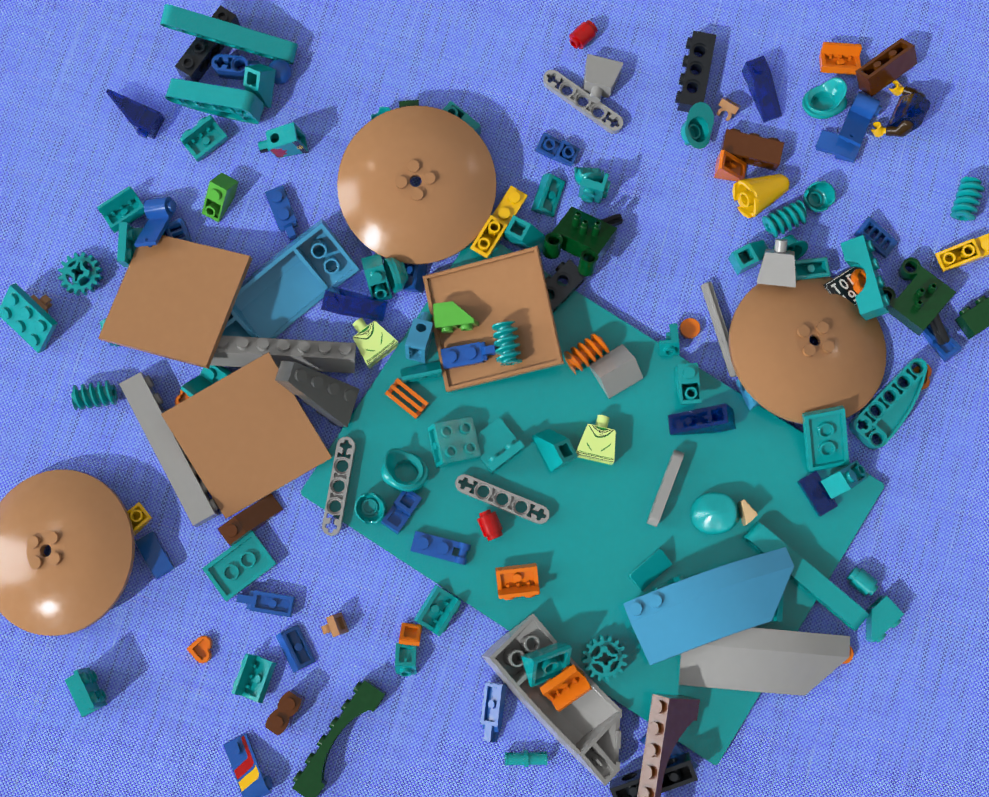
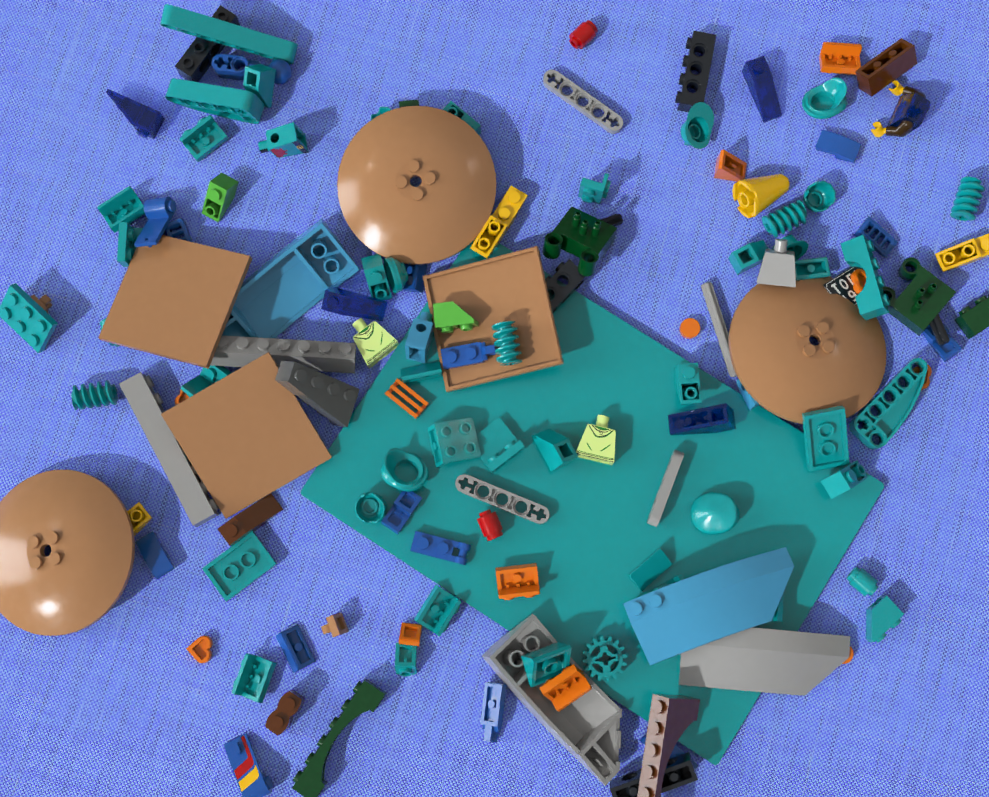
teal gear [58,252,103,296] -> none
teal bracket [65,668,107,717] -> none
blue hinge [236,590,296,618] -> none
blue hinge [265,185,298,241] -> none
light grey beam [322,437,356,536] -> none
teal slope [504,215,545,254] -> none
teal pin [504,750,547,767] -> none
teal slope [531,173,566,217] -> none
blue slope [534,132,580,166] -> none
orange piece [564,333,610,375] -> none
teal hair [574,167,604,185] -> none
light grey torso [583,54,623,103] -> none
light grey slope [589,344,643,399] -> none
teal bracket [659,323,680,356] -> none
medium nougat tile [717,96,741,121] -> none
reddish brown brick [720,129,784,171] -> none
tan slope [738,499,758,526] -> none
teal beam [744,522,869,631] -> none
clear blue plate [797,471,838,517] -> none
blue door [838,91,882,147] -> none

